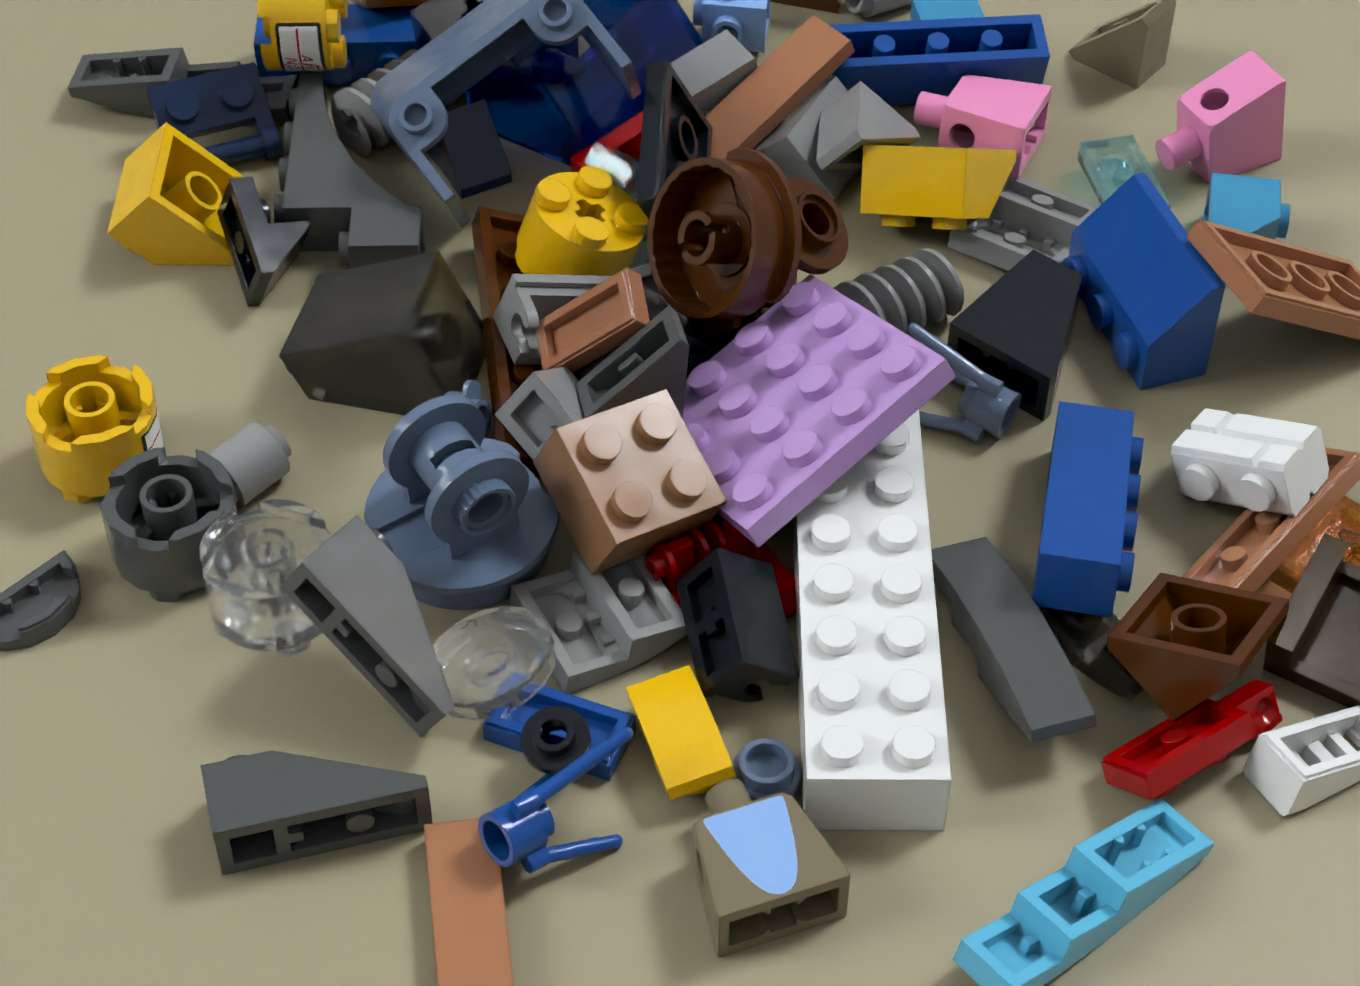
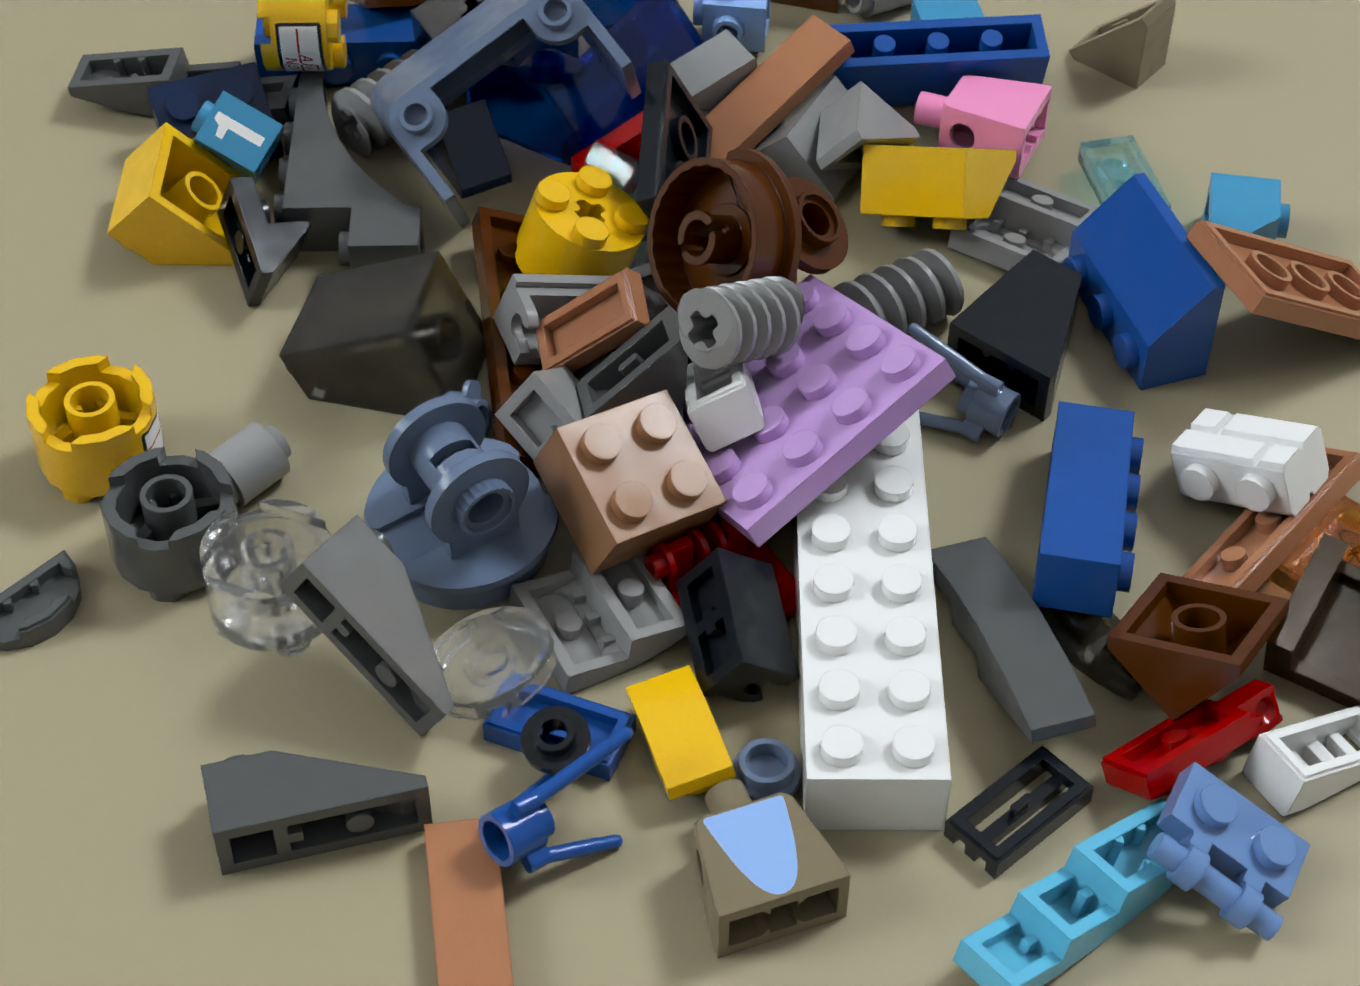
bright pink torso [1155,50,1286,182] -> none
none -> dark azure brick [191,90,283,183]
none -> light grey piece [677,276,805,370]
none -> white slope [685,363,765,452]
none -> black tile [944,745,1094,879]
none -> medium blue plate [1146,762,1311,941]

